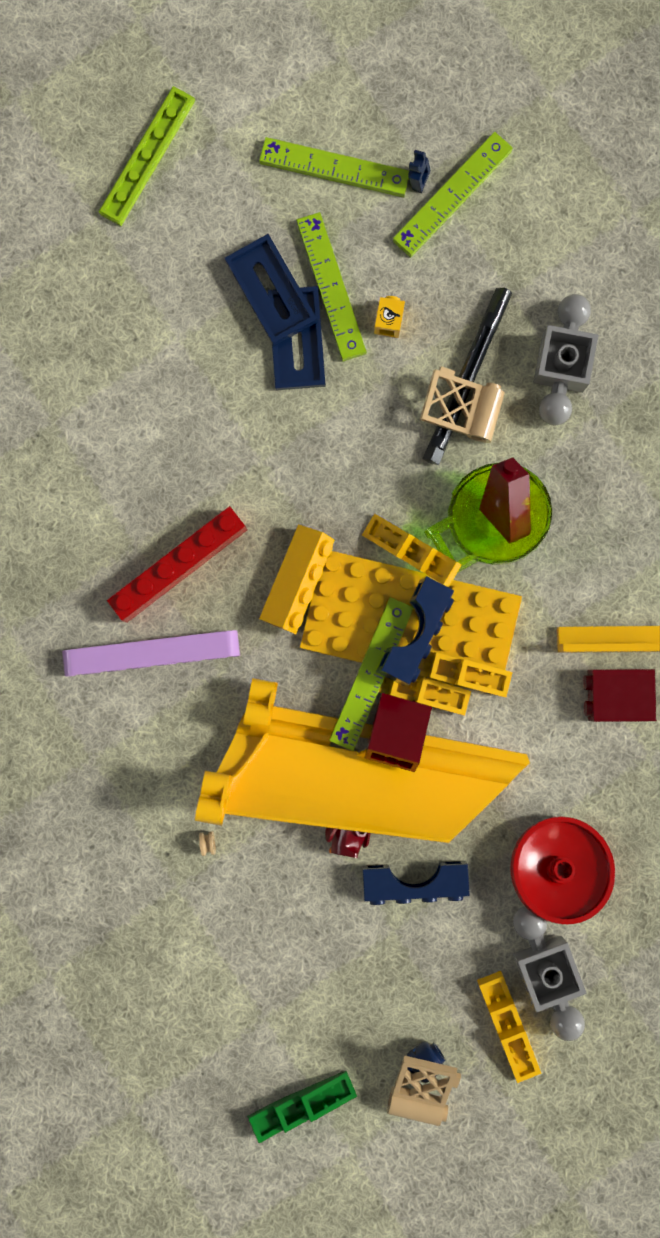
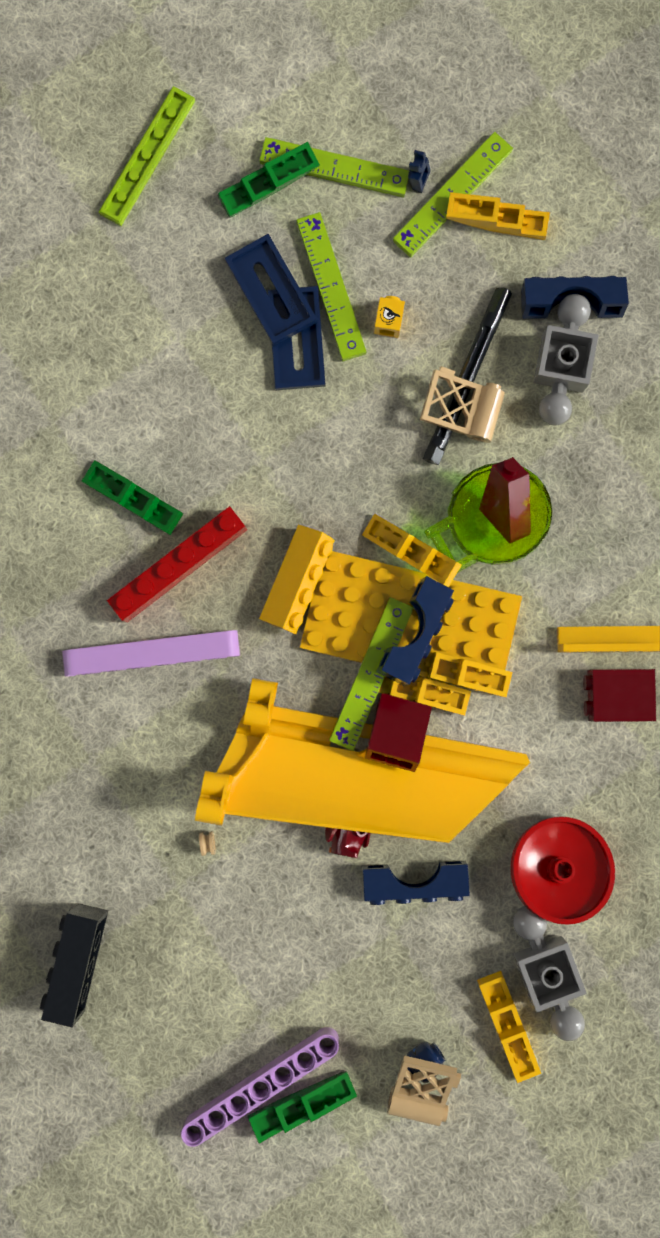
none -> black brick [40,903,109,1028]
none -> green slope [82,460,183,535]
none -> lavender beam [181,1027,339,1147]
none -> green slope [217,142,320,218]
none -> yellow slope [446,192,550,240]
none -> dark blue arch [521,276,629,319]

